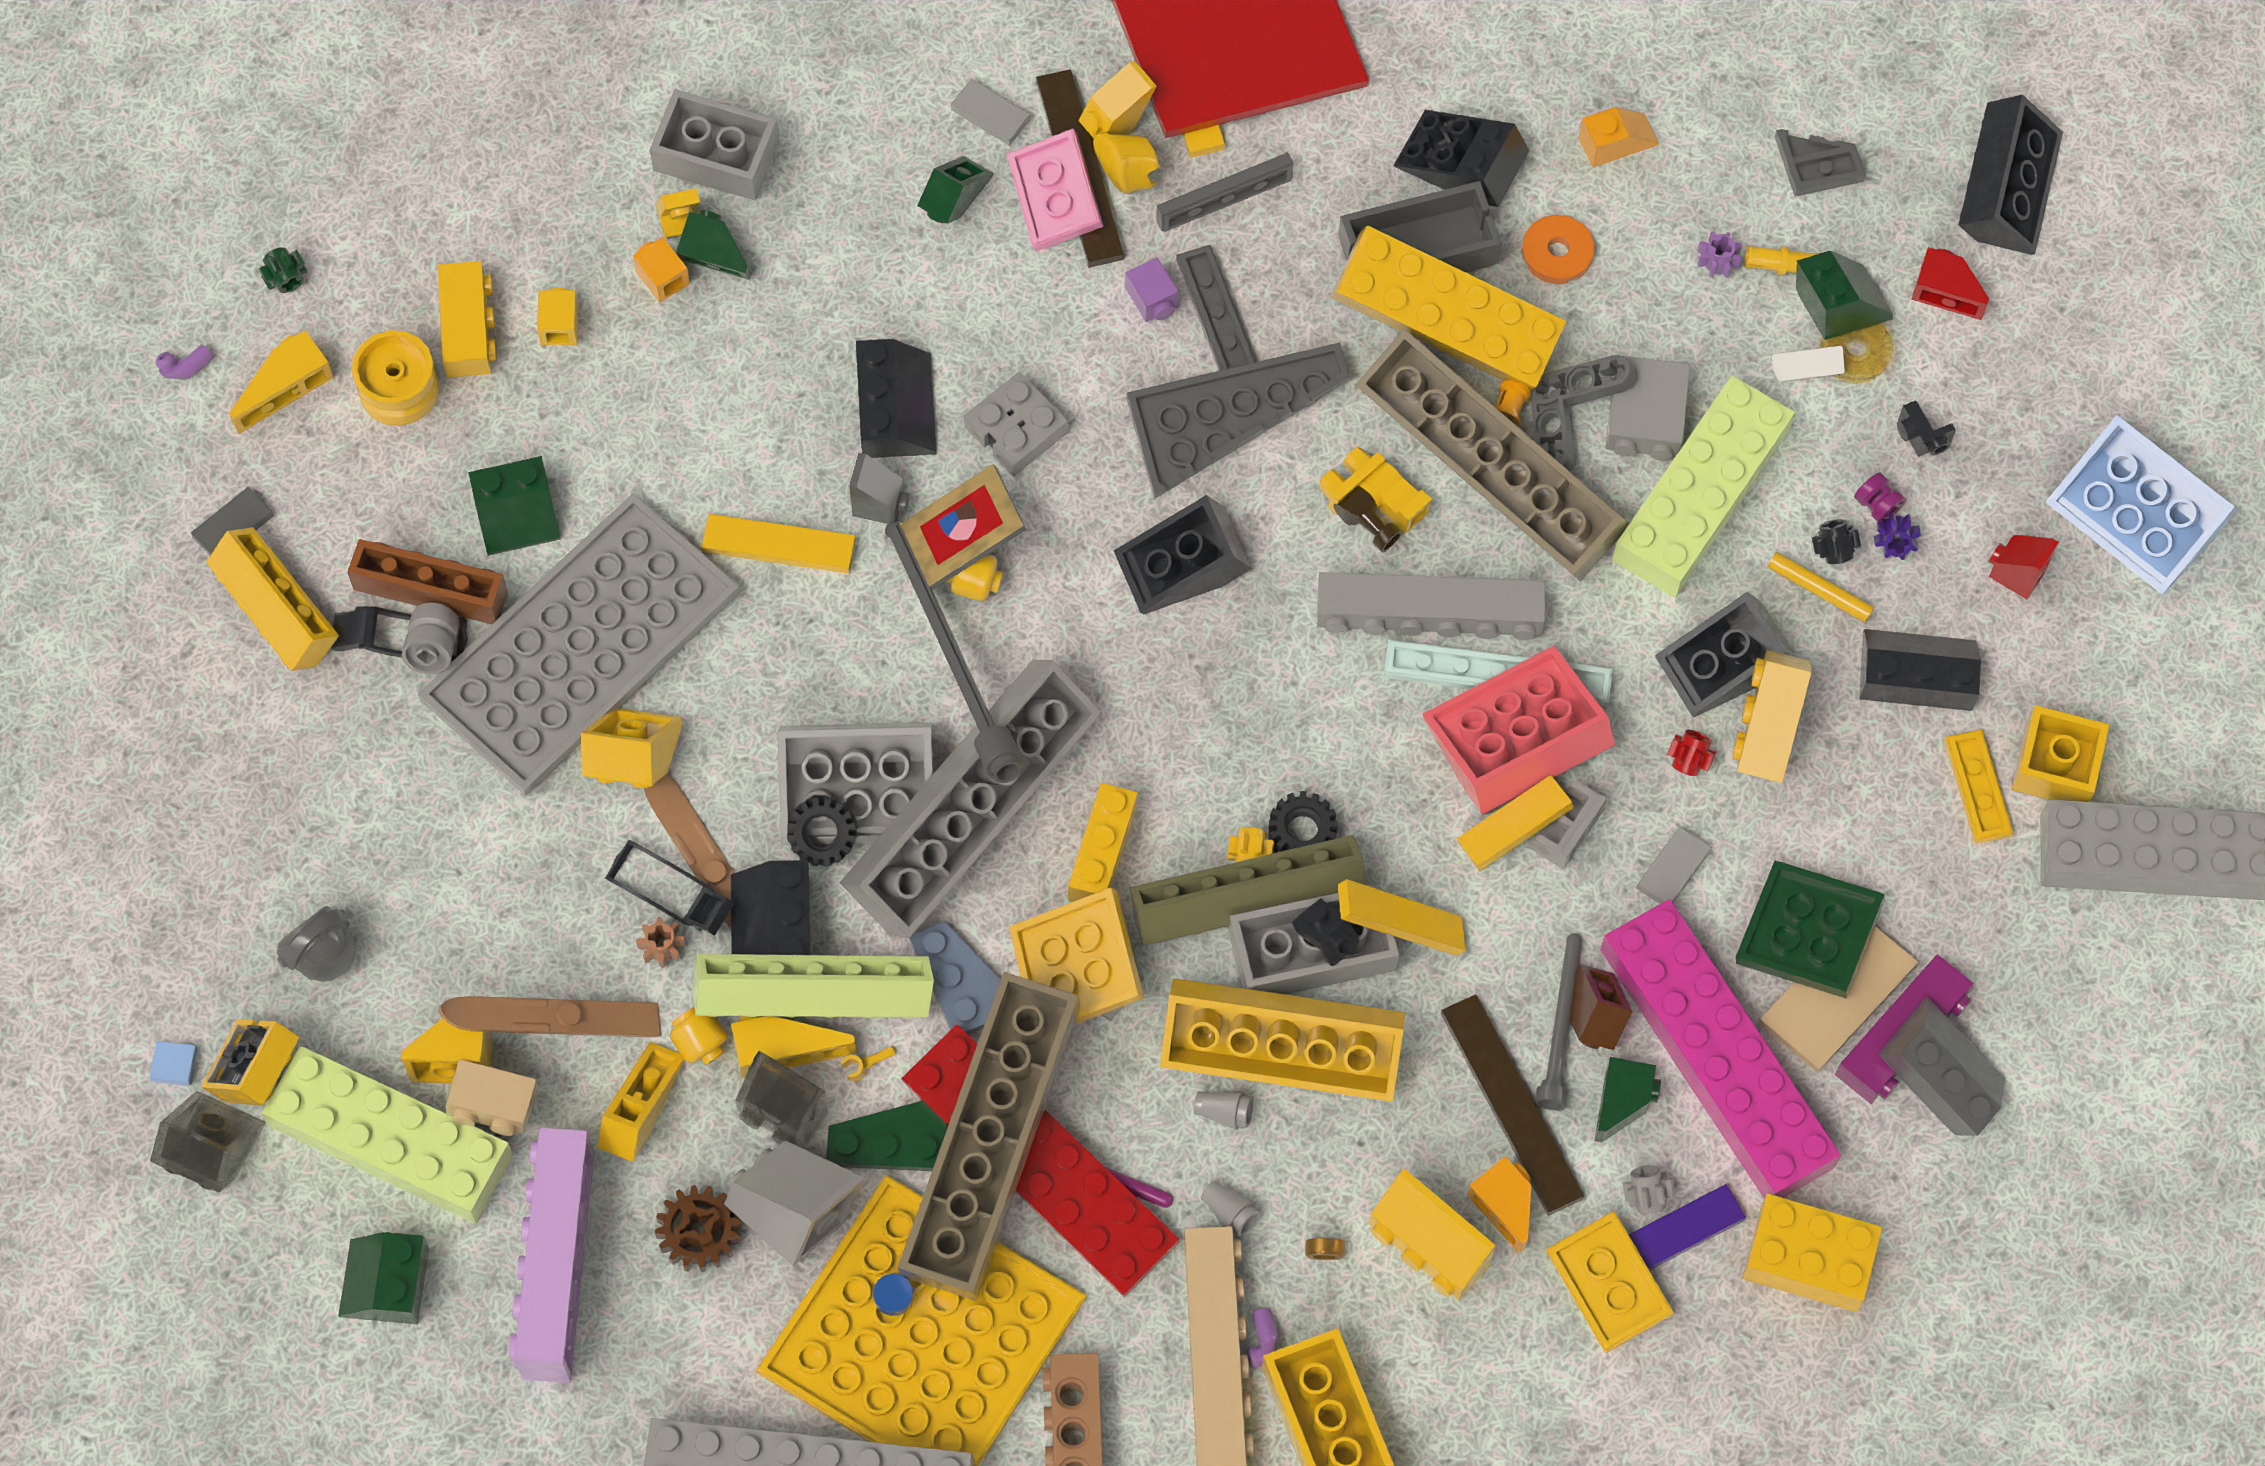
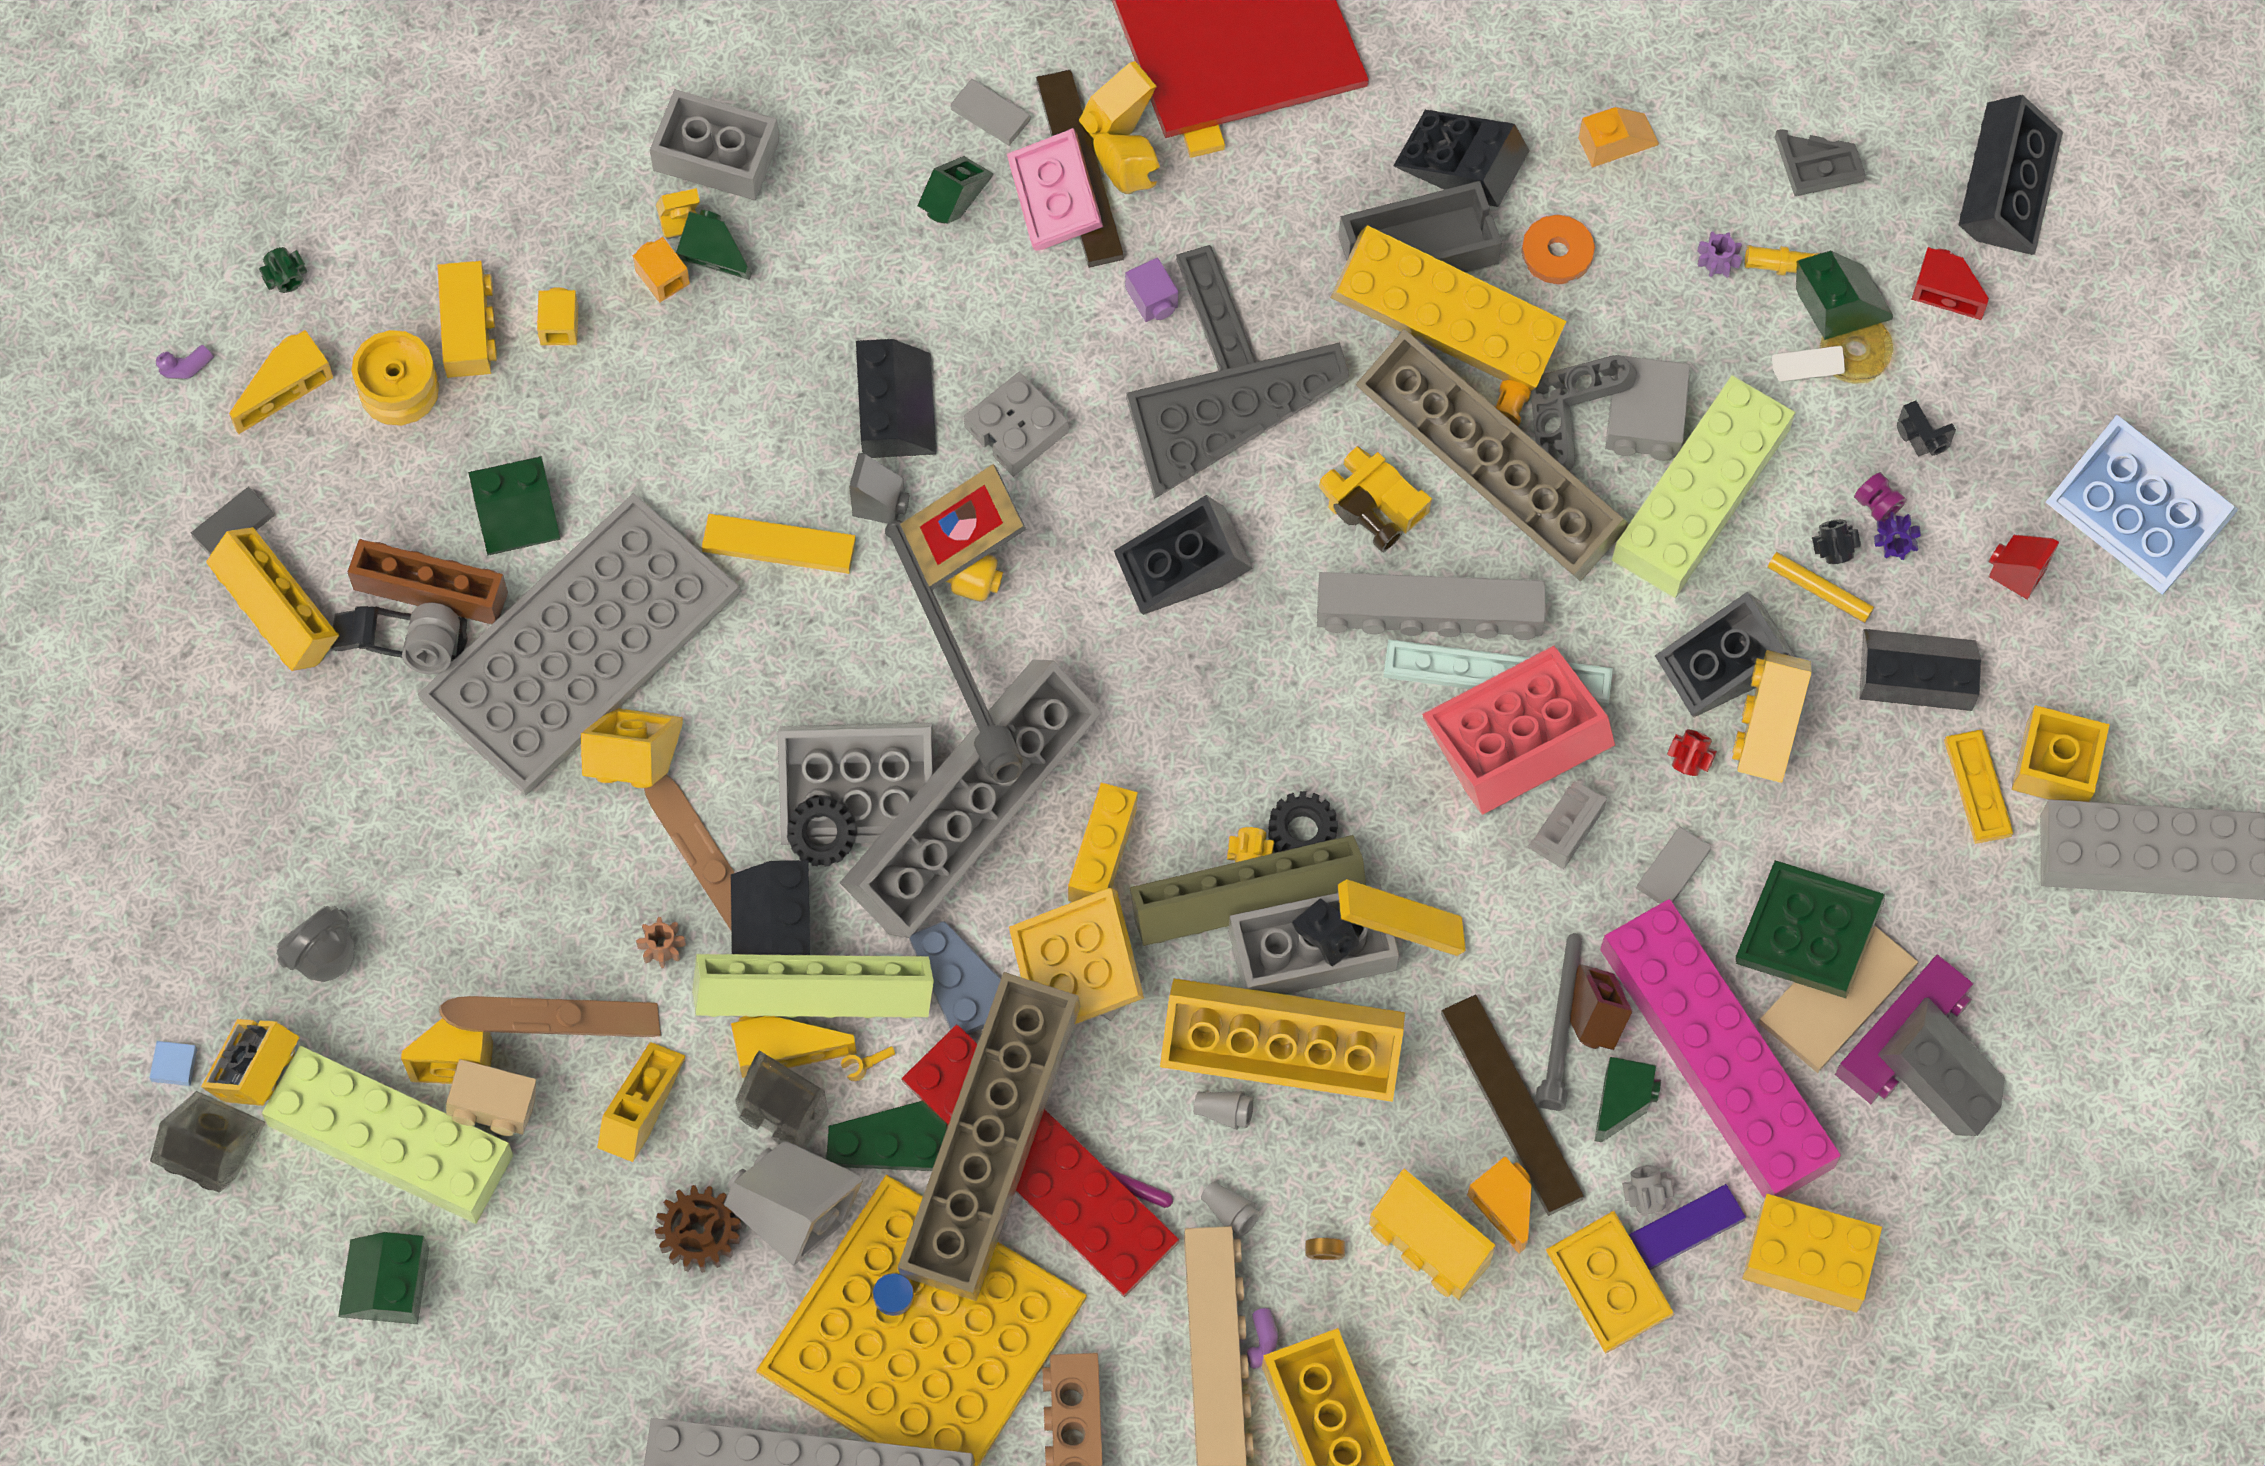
lavender brick [509,1128,594,1383] -> none
black piece [604,840,735,936] -> none
yellow head [670,1007,728,1065] -> none
dark grey tile [1156,152,1294,232] -> none
yellow tile [1456,775,1574,872] -> none

